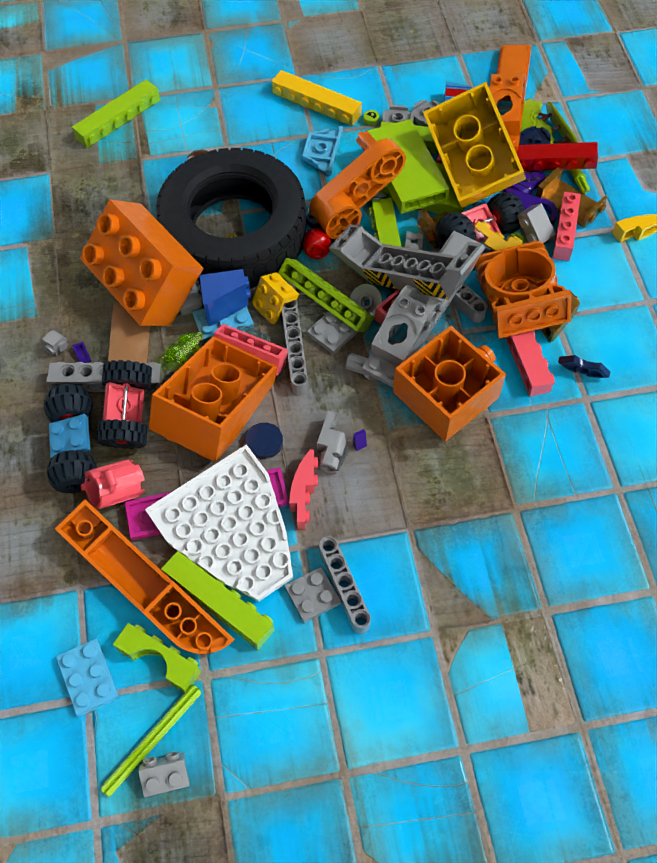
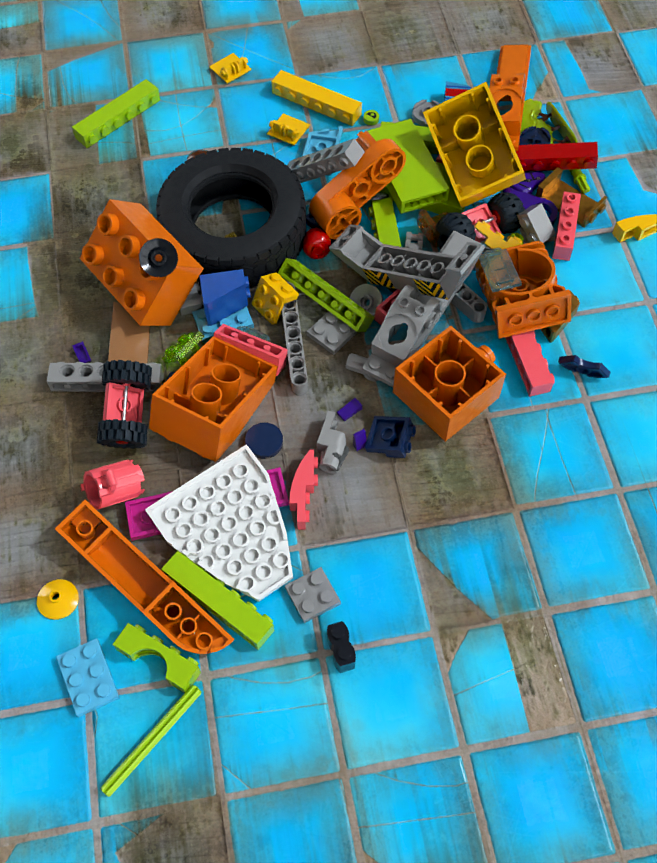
light grey plate [42,330,68,356] -> none
black plate [44,384,97,494] -> none
light grey bracket [138,751,190,797] -> none
light grey beam [319,536,371,634] -> none
light grey plate [382,105,414,123] -> none
none -> yellow dish [37,579,79,620]
none -> black dish [139,238,178,277]
none -> yellow hinge [209,53,252,84]
none -> yellow hinge [267,113,310,146]
none -> light grey brick [287,138,365,183]
none -> black brick [327,621,356,673]
none -> dark purple piece [337,398,363,422]
none -> dark blue plate [365,416,416,458]
none -> clear light blue piece [479,248,522,292]

